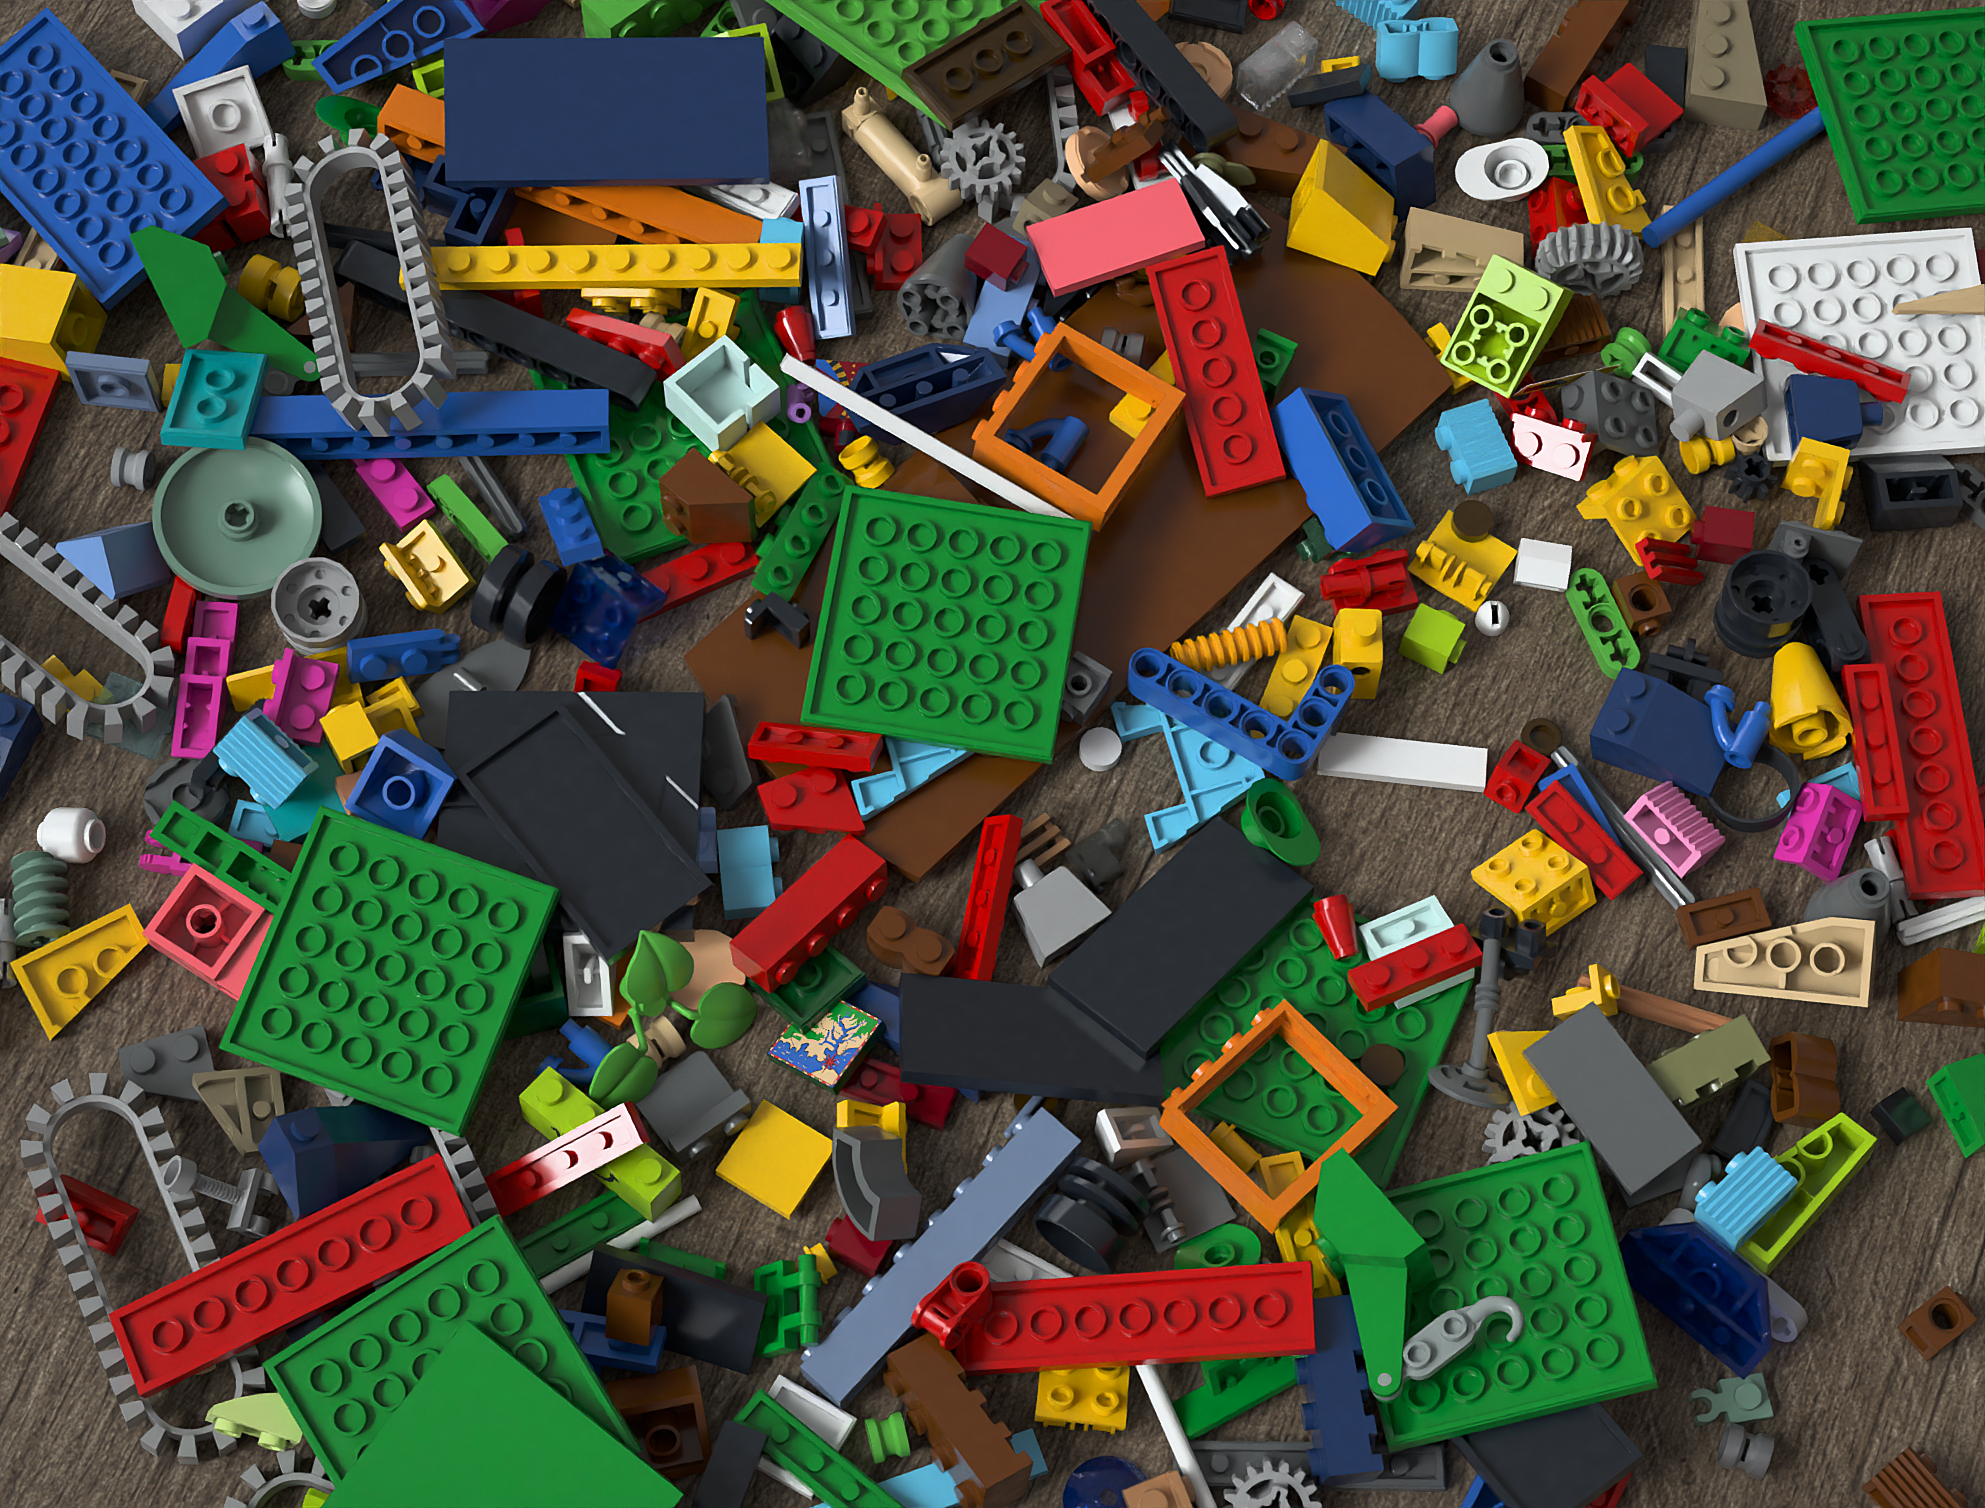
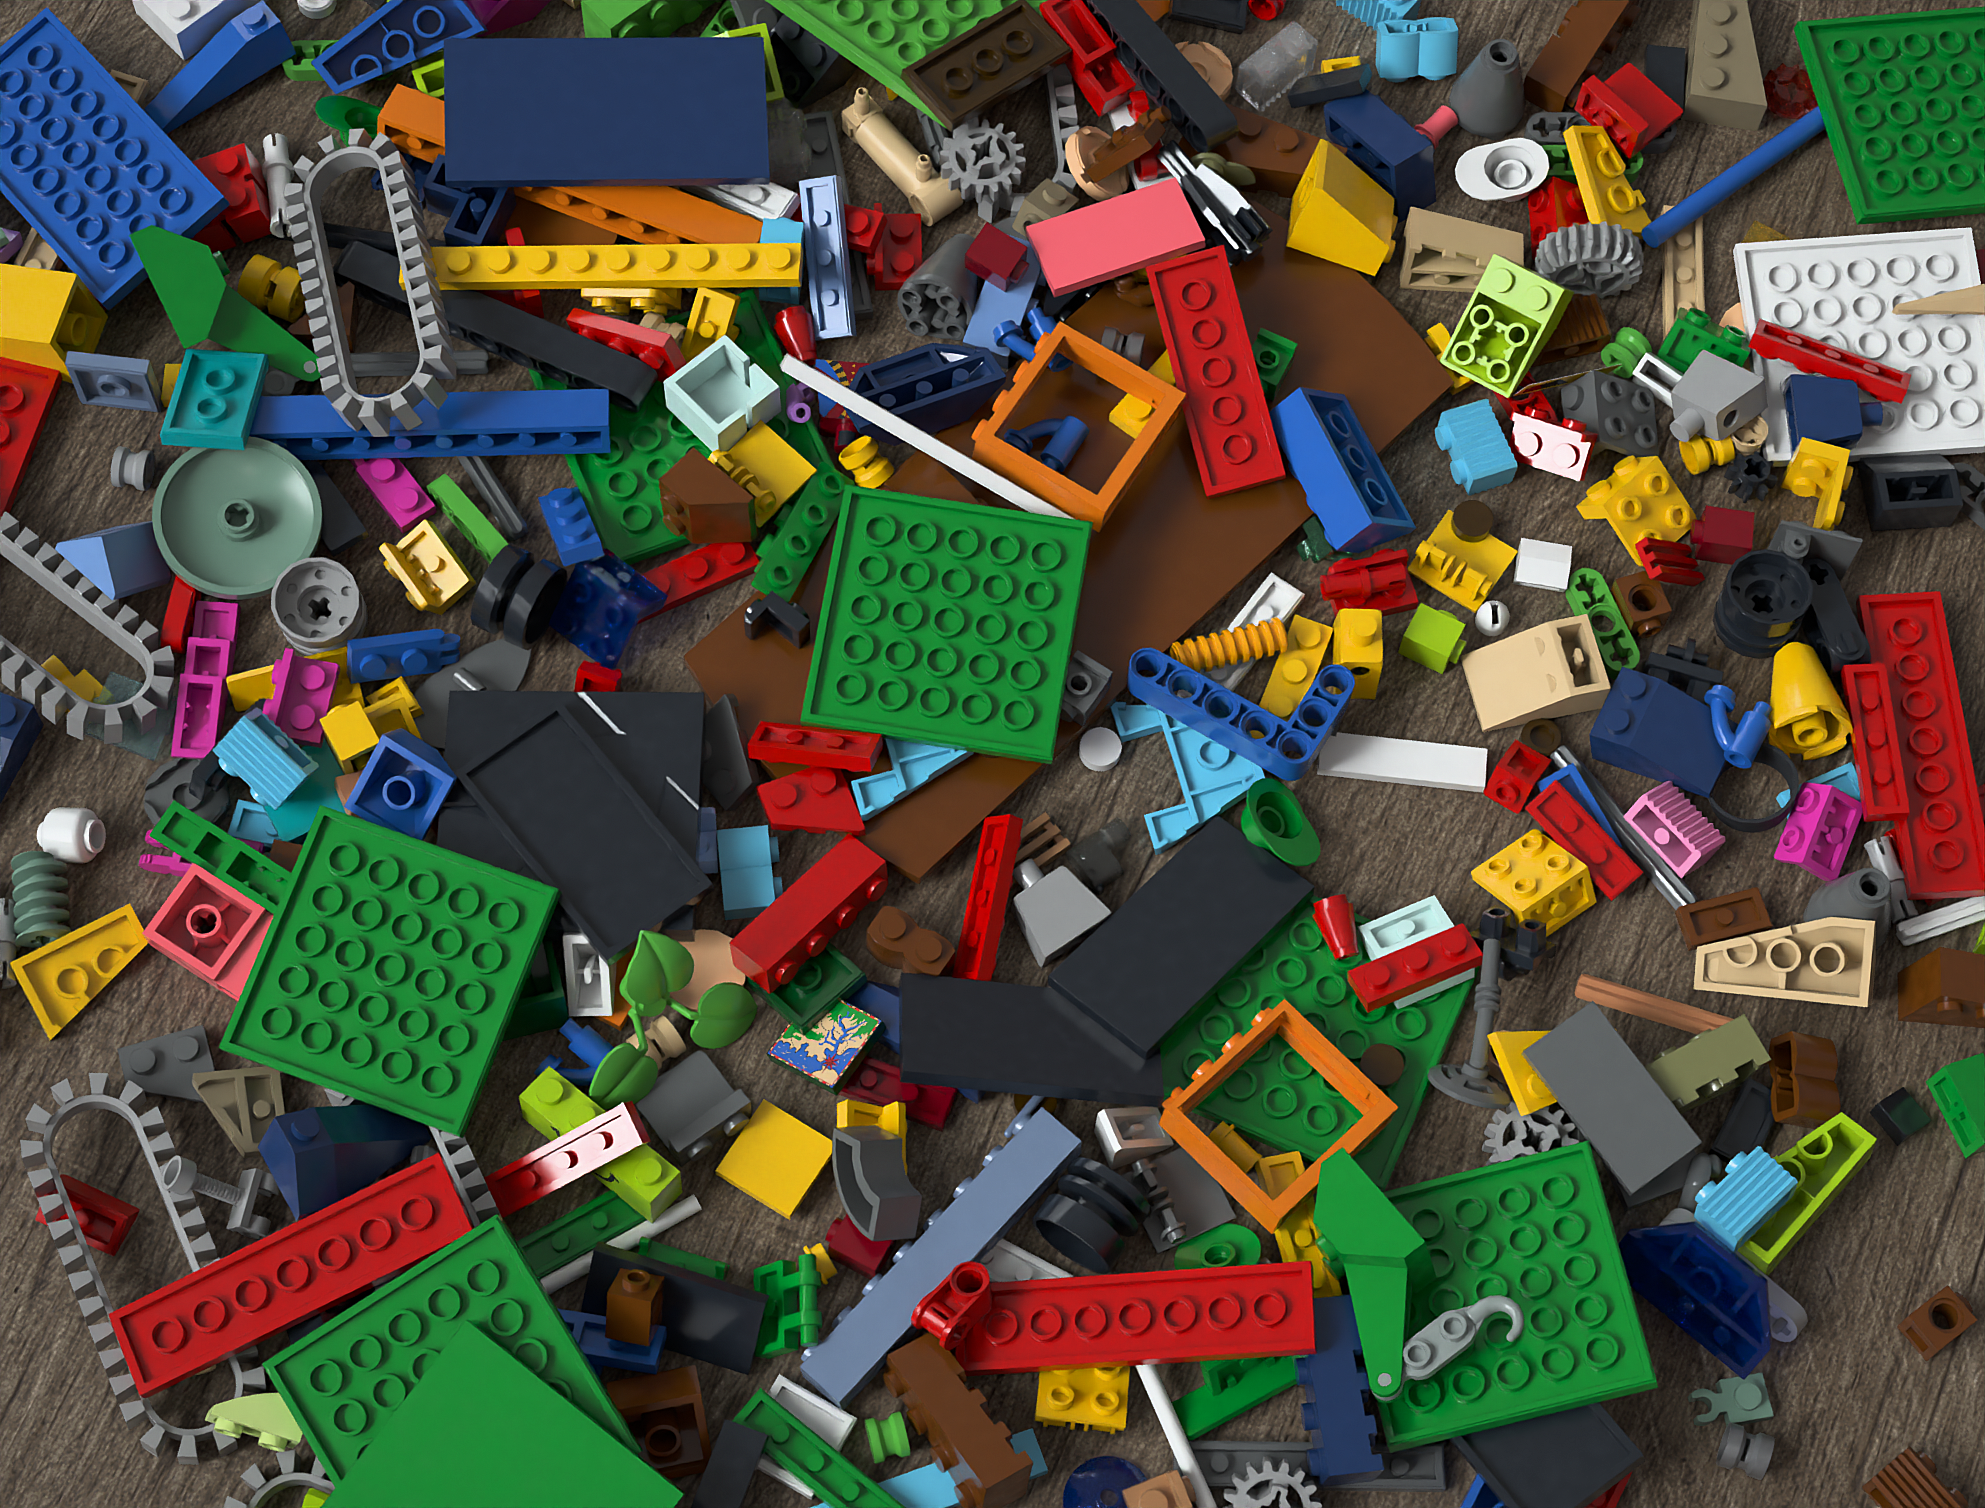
white tile [172,65,276,159] -> none
yellow bracket [1552,963,1620,1021] -> none
none -> tan slope [1460,614,1611,732]

